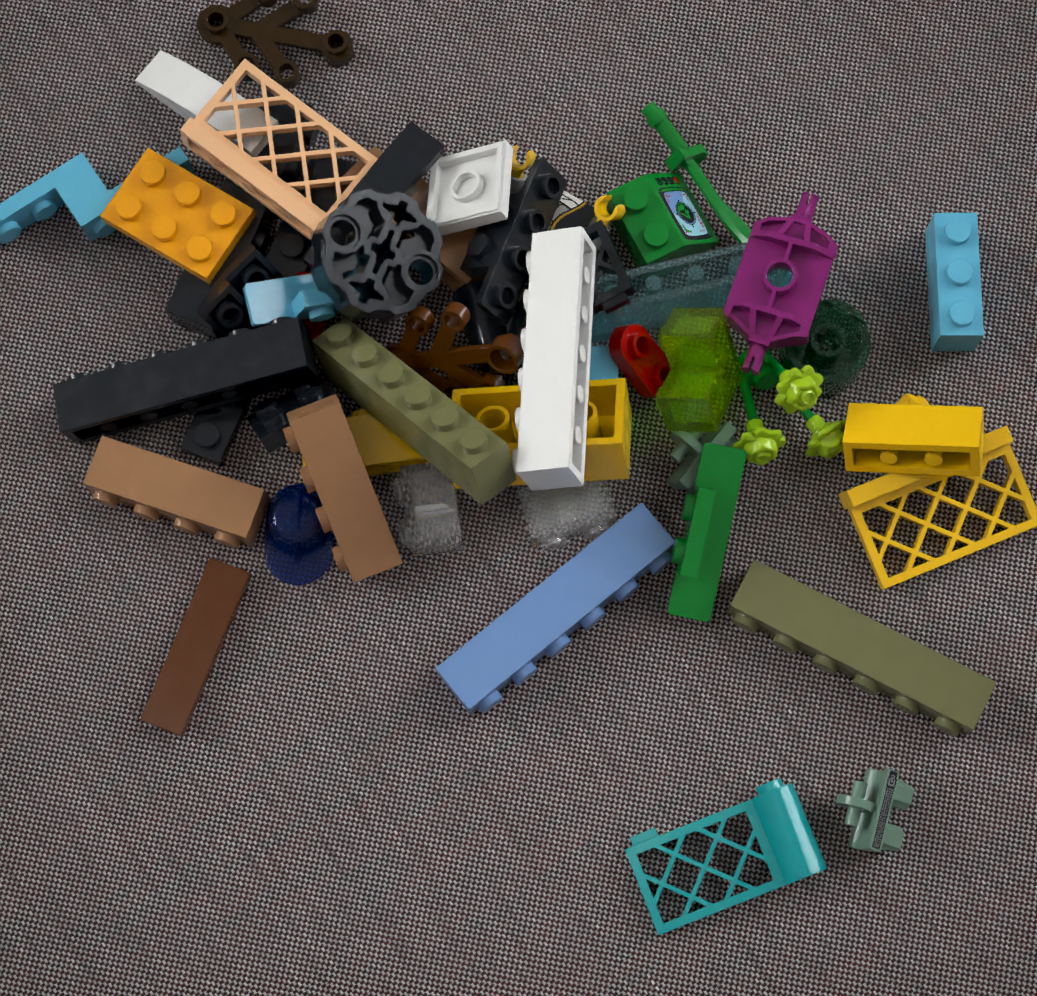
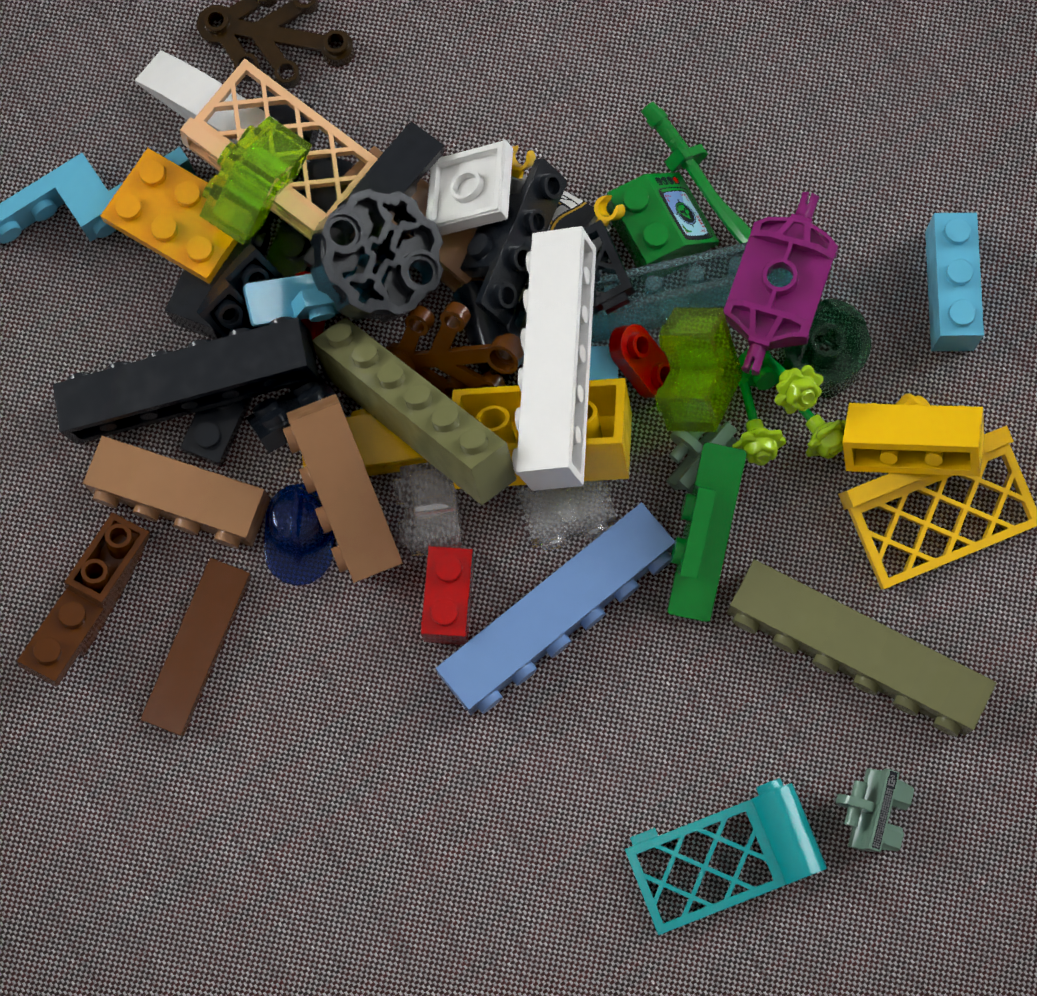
none -> reddish brown slope [17,512,150,687]
none -> clear neon green brick [199,116,312,245]
none -> red brick [421,546,475,645]

